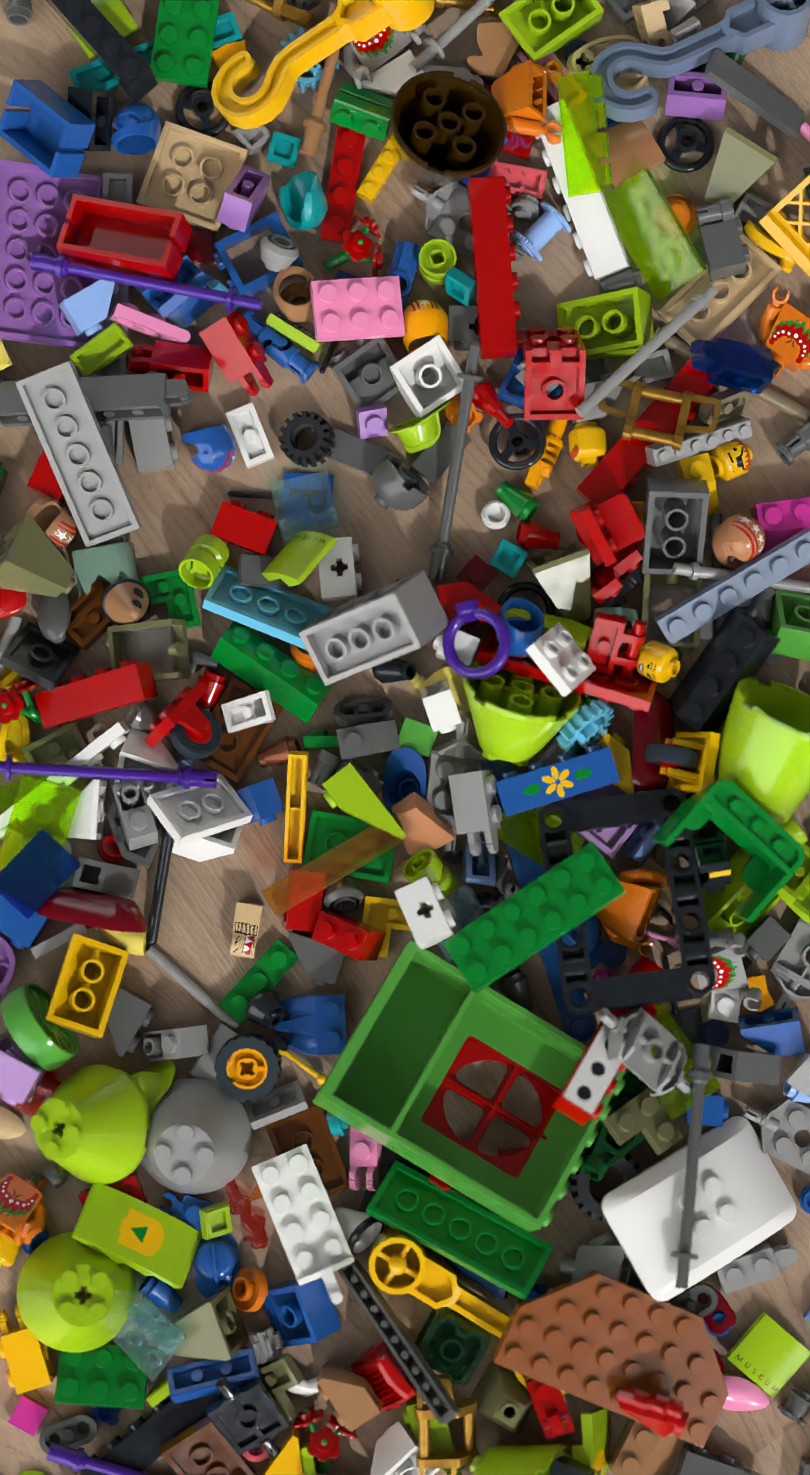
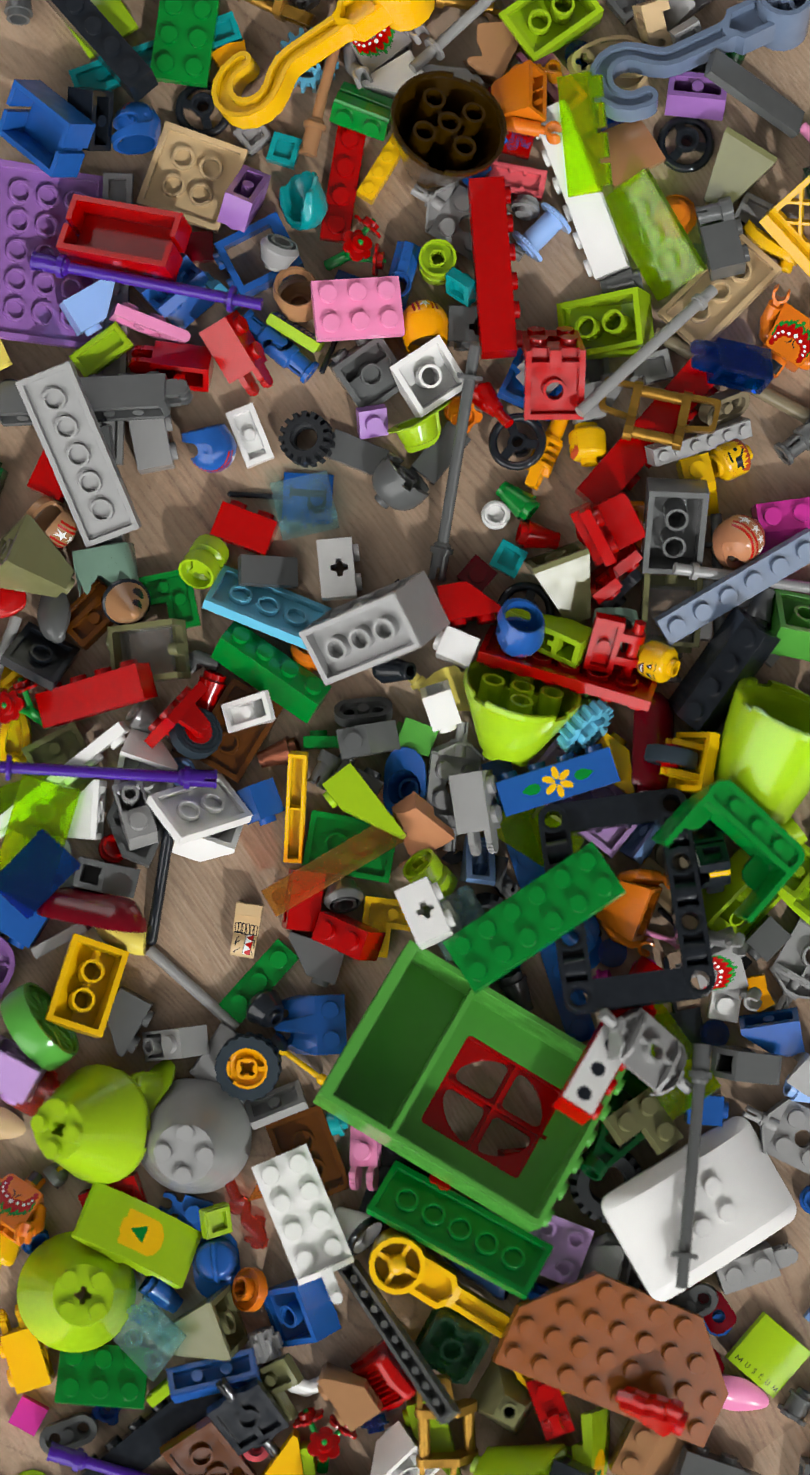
lime slope [261,531,338,587] -> none
dark purple piece [442,599,511,679] -> none
white plate [526,623,596,697] -> none
none -> clear blue plate [360,1411,390,1434]
none -> lavender plate [530,1215,595,1284]

